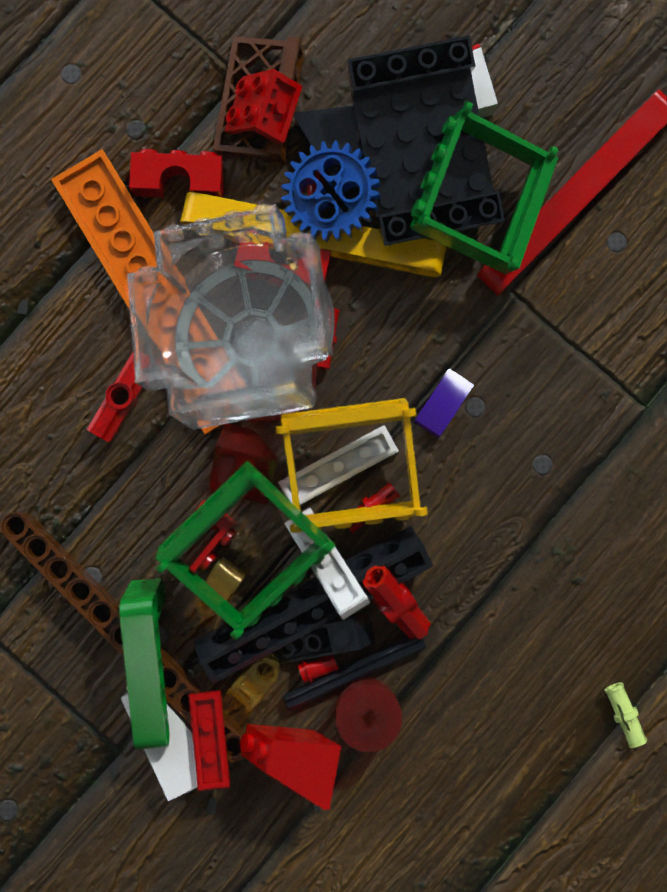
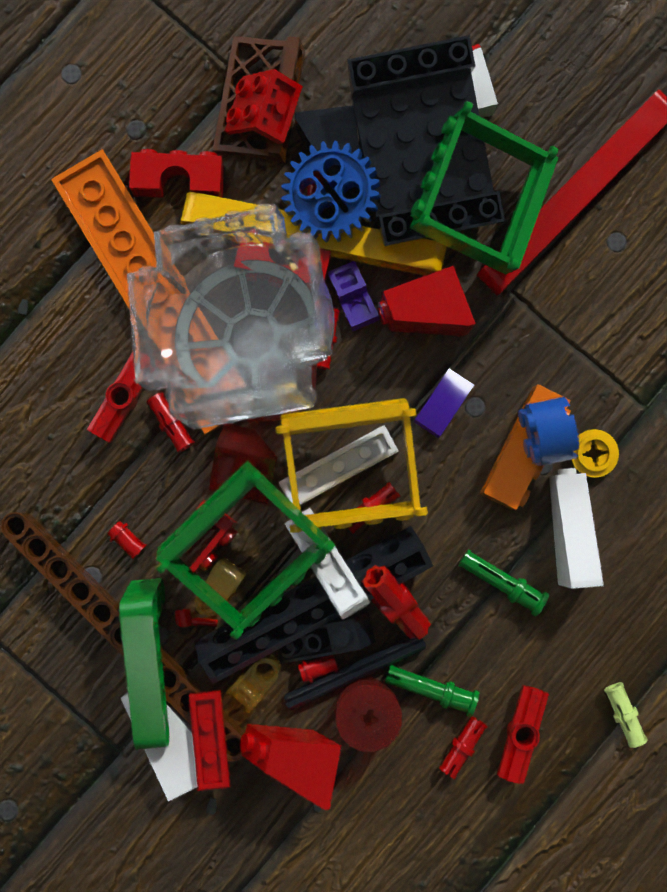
none -> red pin [107,521,147,559]
none -> red pin [146,392,195,453]
none -> red hand [175,609,218,627]
none -> dark purple slope [327,261,380,332]
none -> red slope [377,266,476,336]
none -> green pin [385,665,480,718]
none -> red pin [438,716,488,779]
none -> green pin [458,549,549,617]
none -> orange brick [479,384,571,510]
none -> red piece [497,685,549,784]
none -> blue brick [518,397,579,466]
none -> white slope [549,468,603,588]
none -> yellow gear [571,429,619,478]

